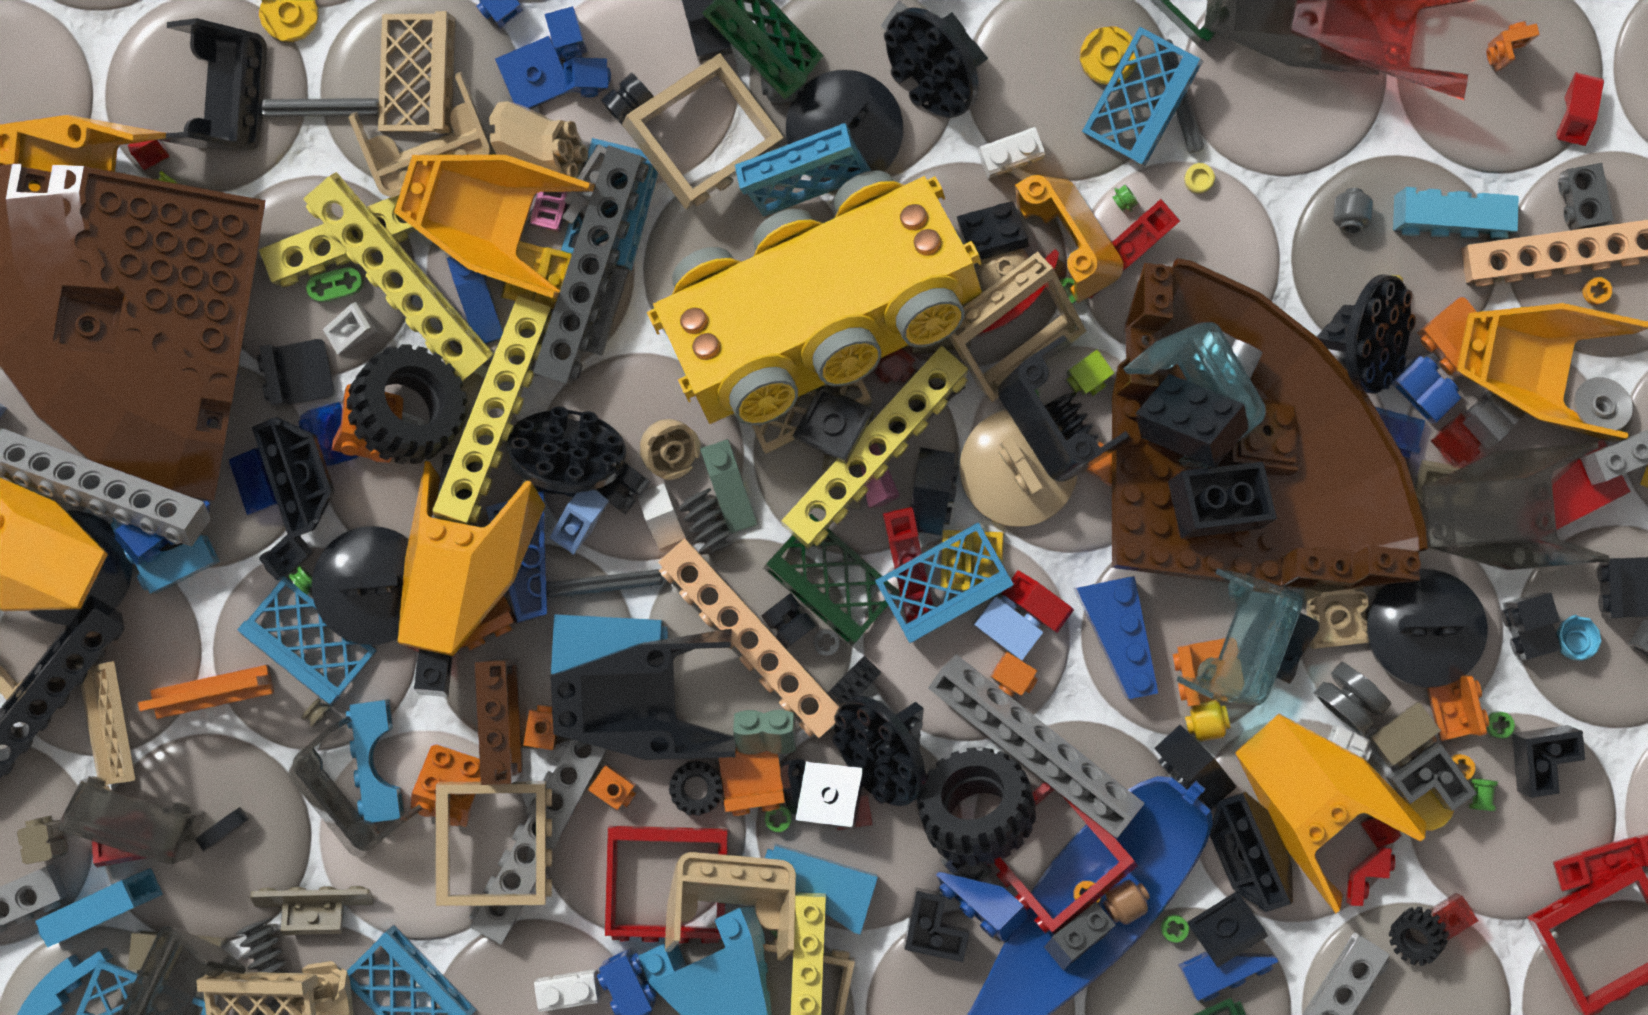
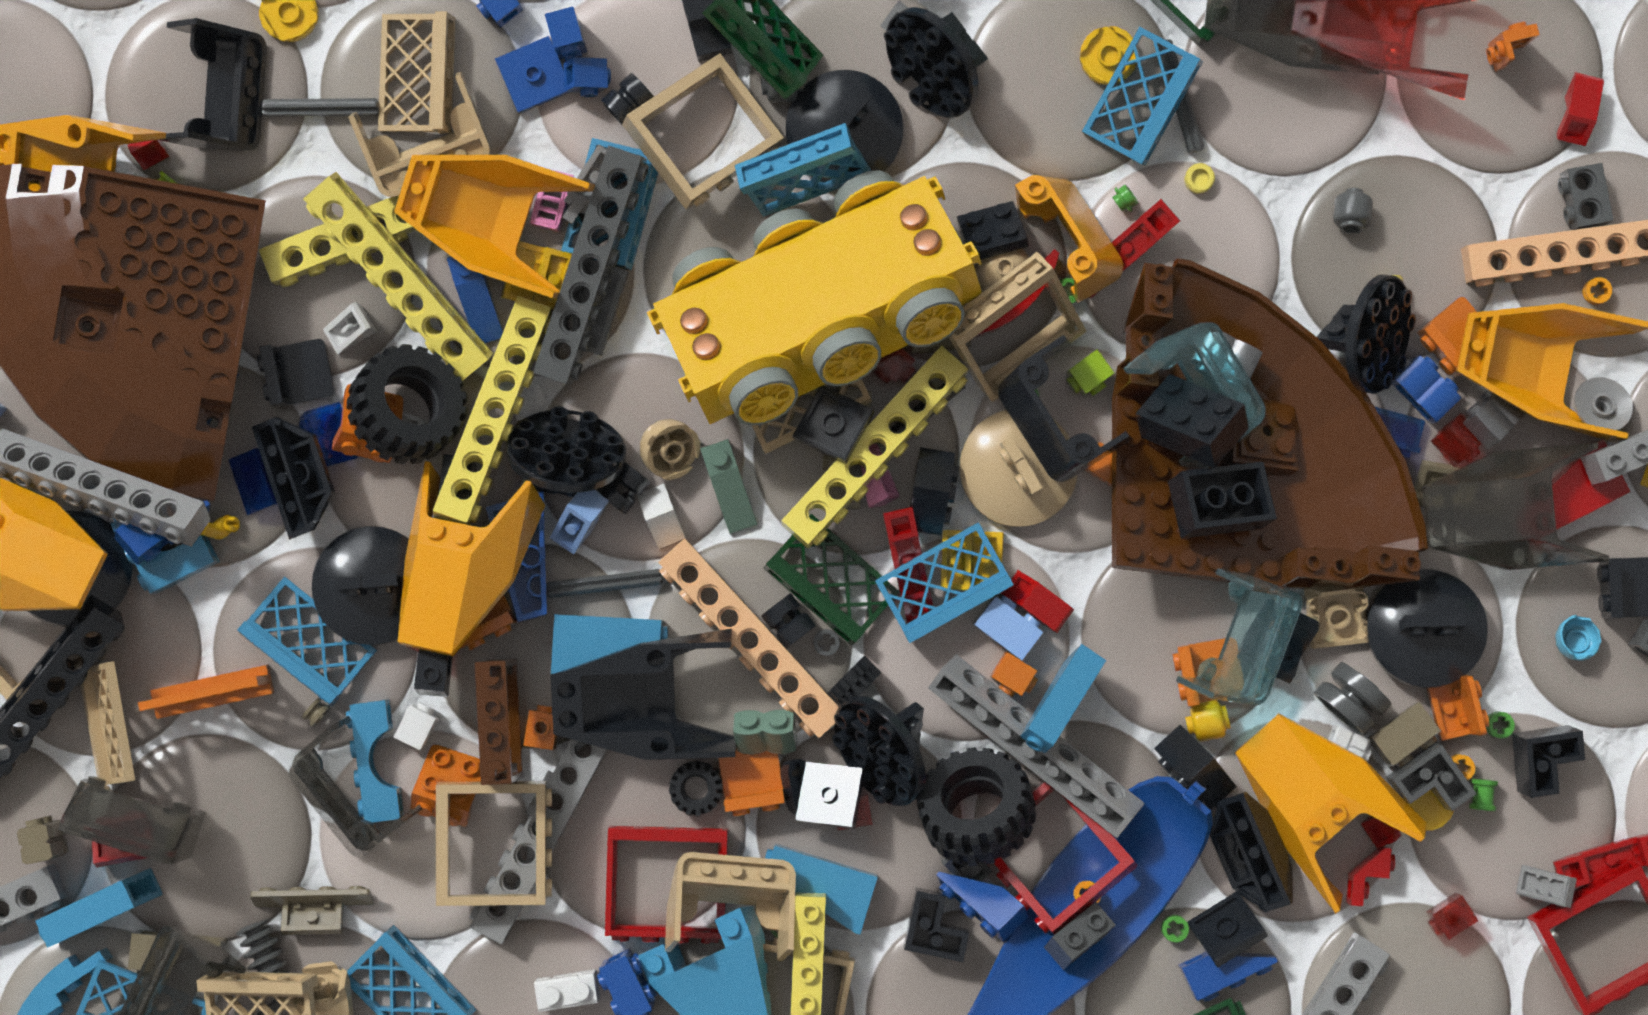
black beam [195,807,249,852] -> none
black bracket [259,534,314,580] -> none
bright green bush [289,566,312,595] -> none
bright green beam [306,267,364,302] -> none
tan brick [489,101,588,178] -> none
orange brick [588,764,637,810] -> none
dark grey piece [679,488,736,555] -> none
bright green bush [765,805,791,832] -> none
white brick [978,127,1046,179] -> none
black piece [1045,392,1100,440] -> none
blue wedge [1073,576,1158,699] -> none
medium nougat head [1103,880,1150,924] -> none
black tyre [1389,906,1449,966] -> none
medium azure wedge [1393,187,1519,240] -> none
black brick [1501,593,1561,660] -> none
none -> yellow arm [200,515,240,540]
none -> white brick [394,702,440,750]
none -> dark azure slope [1020,644,1106,753]
none -> light grey plate [1516,865,1577,908]

